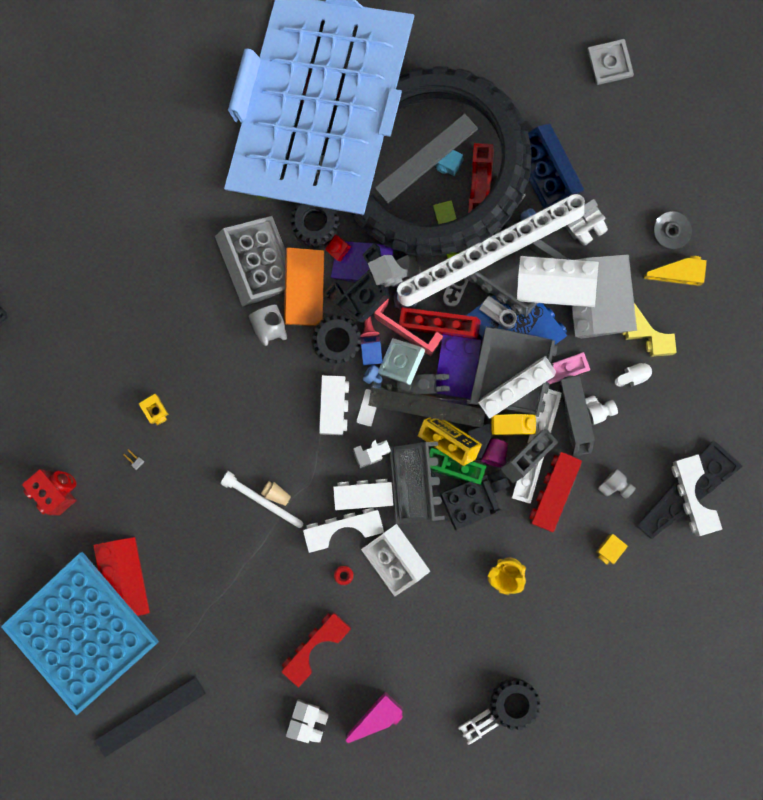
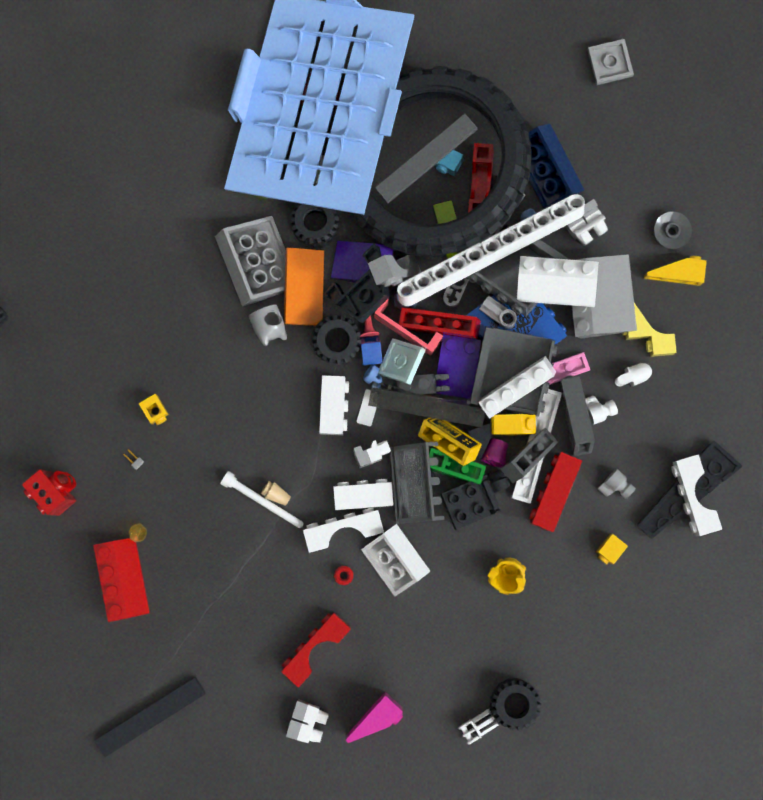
dark azure plate [1,552,159,716] -> none
red plate [325,234,352,262] -> none
none -> clear yellow plate [129,523,147,542]

